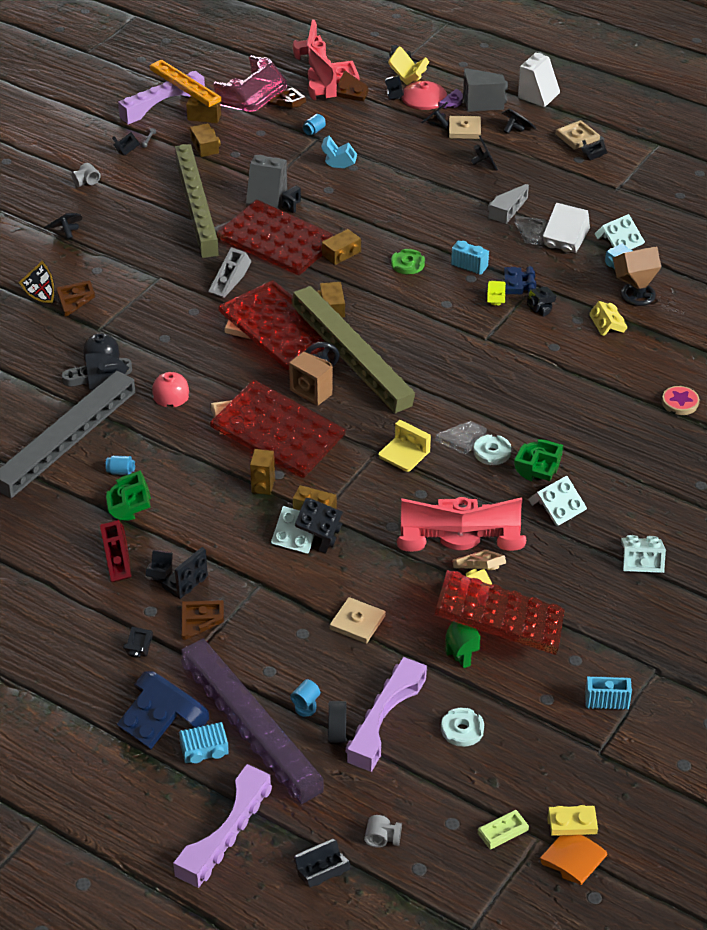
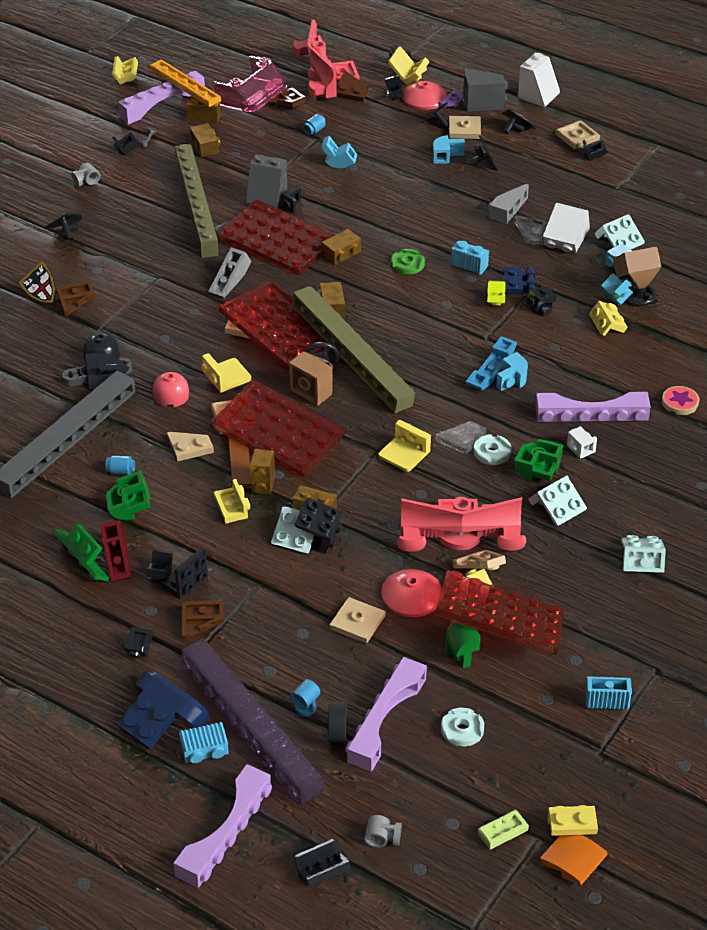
none -> green bracket [54,524,109,581]
none -> light yellow bracket [112,56,138,85]
none -> tan wing [167,432,214,462]
none -> light yellow bracket [201,353,251,393]
none -> light yellow bracket [214,479,250,524]
none -> dark orange tile [228,431,251,489]
none -> coral dish [381,569,443,617]
none -> medium azure brick [433,135,465,164]
none -> dark azure slope [466,336,517,390]
none -> medium azure brick [496,352,528,391]
none -> lavender arch [535,392,651,422]
none -> white brick [567,426,597,459]
none -> medium azure brick [598,273,633,305]

